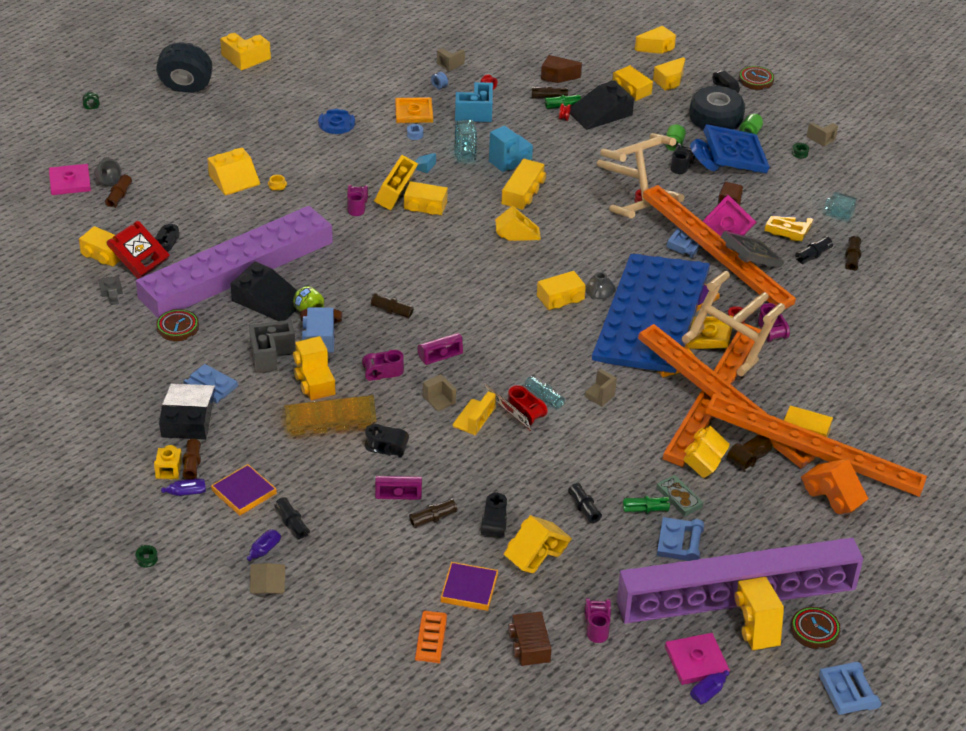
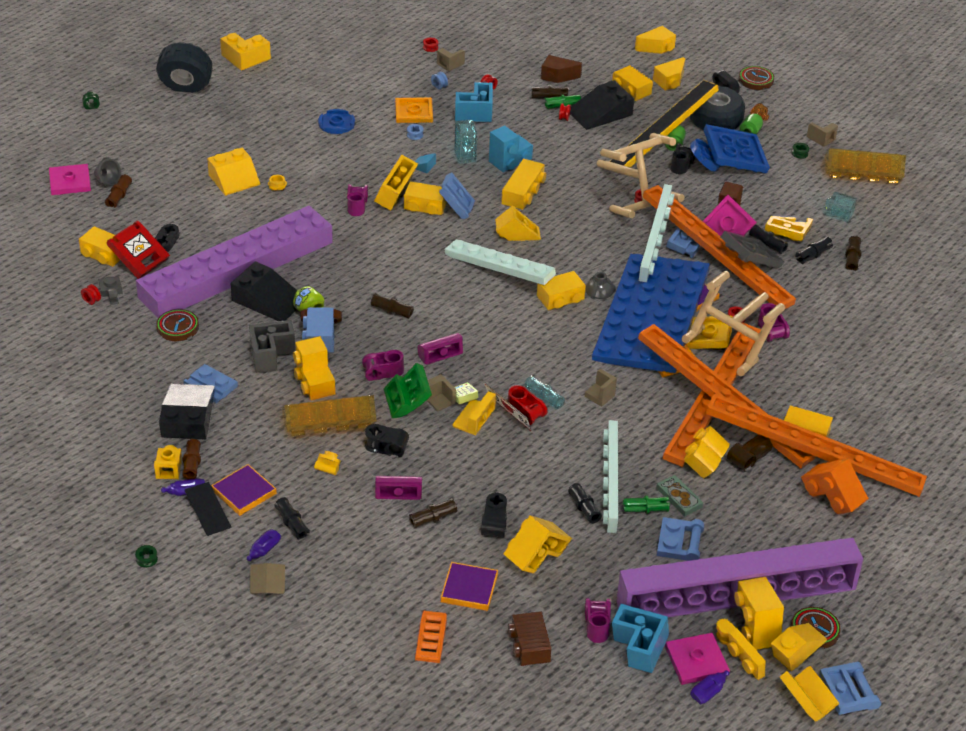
none -> red bush [81,284,101,305]
none -> black sticker [185,482,232,536]
none -> yellow plate [314,451,341,475]
none -> green slope [384,363,432,418]
none -> red bush [423,37,439,52]
none -> medium blue plate [439,173,475,219]
none -> light aqua plate [444,239,556,285]
none -> yellowish green tile [455,382,479,404]
none -> light aqua plate [603,420,618,533]
none -> black tile [609,80,719,167]
none -> dark azure brick [612,604,669,673]
none -> light aqua plate [639,184,675,282]
none -> yellow hinge [716,619,766,680]
none -> black pin [749,224,788,254]
none -> clear orange tile [750,103,769,121]
none -> yellow slope [771,623,827,671]
none -> yellow panel [780,666,839,722]
none -> clear yellow slope [825,148,906,183]

